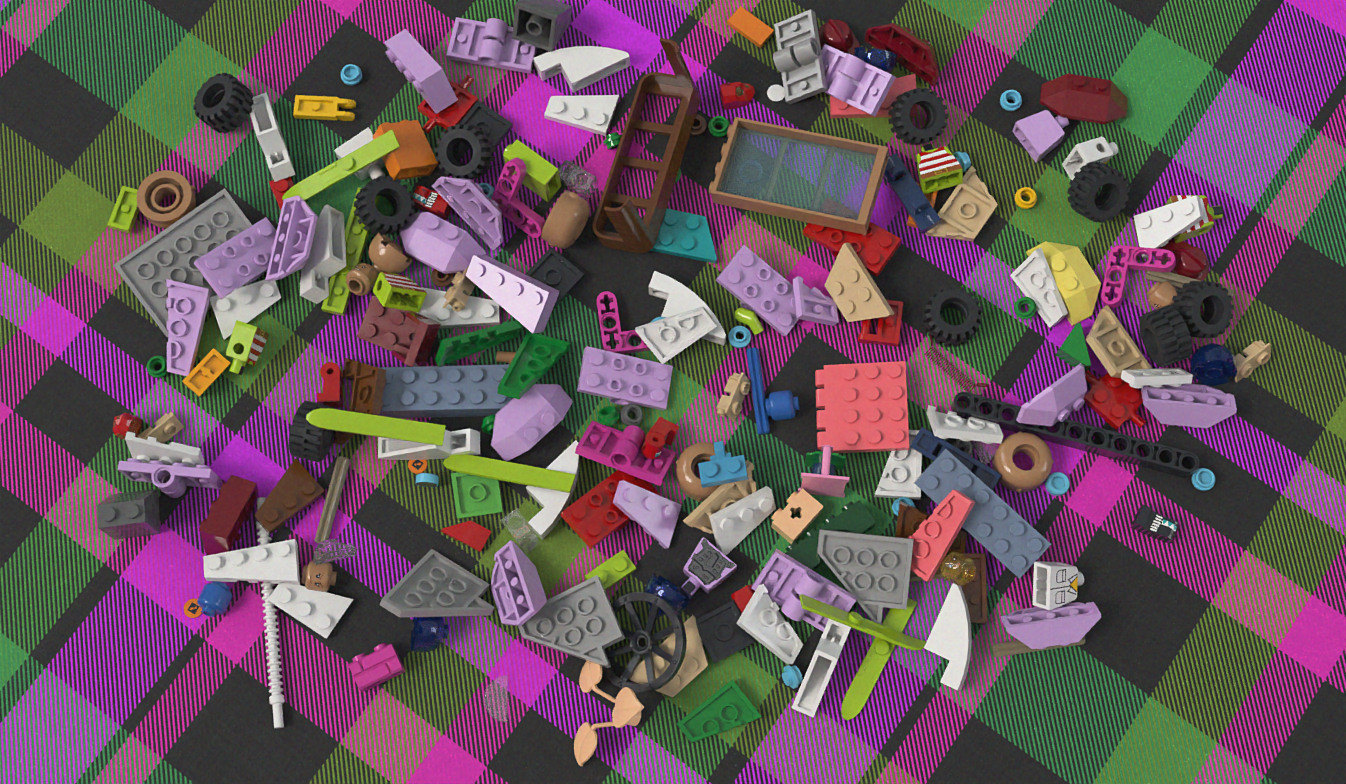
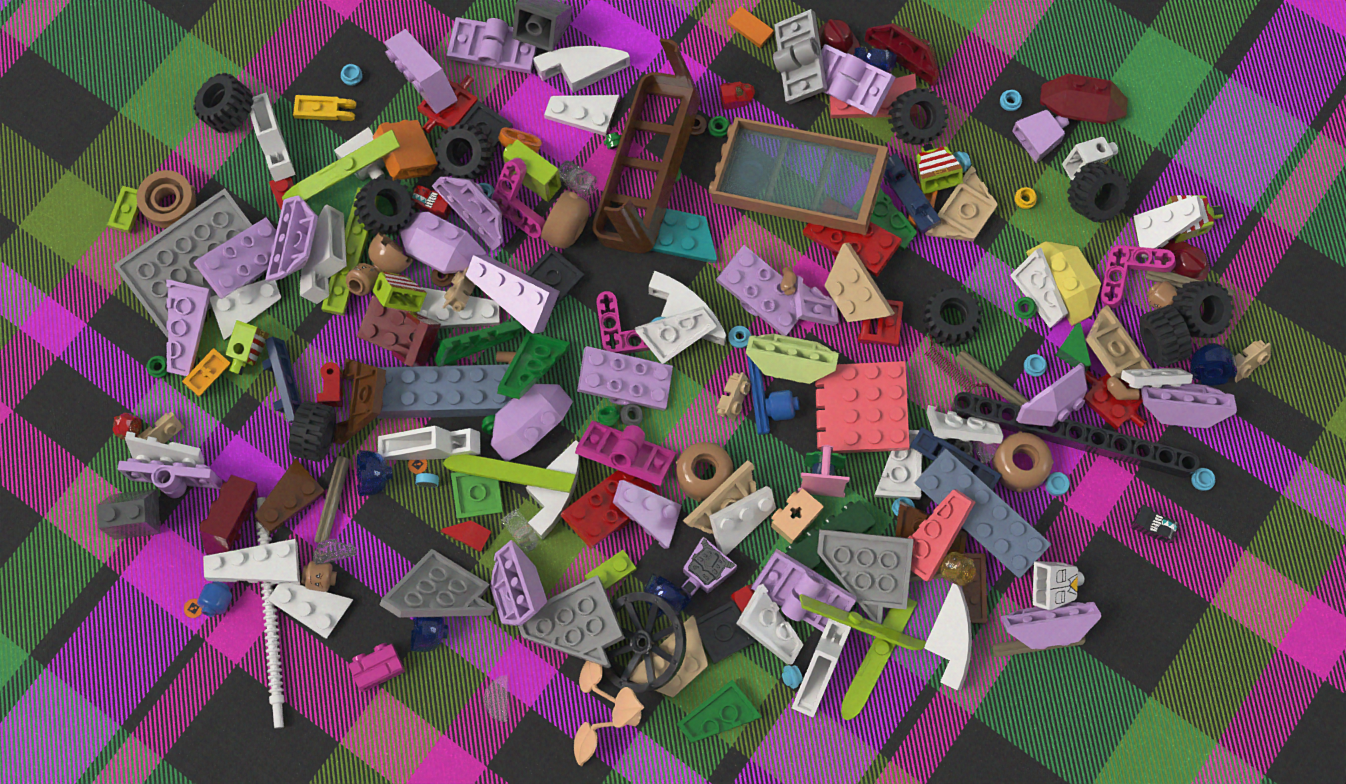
lime piece [306,408,446,446] -> none
red leg [641,417,680,459] -> none
dark azure hinge [698,441,748,488] -> none
lime arm [734,308,764,335] -> none
white sticker [767,85,785,101] -> none
none -> dark blue hinge [262,336,302,424]
none -> clear blue cylinder [356,450,392,496]
none -> orange plate [498,127,542,153]
none -> yellowish green wedge [746,334,839,384]
none -> medium nougat arm [780,267,796,296]
none -> green wing [851,188,917,252]
none -> dark tan axle [956,350,1029,407]
none -> medium azure plate [1024,354,1047,377]
none -> medium nougat arm [1107,377,1139,400]

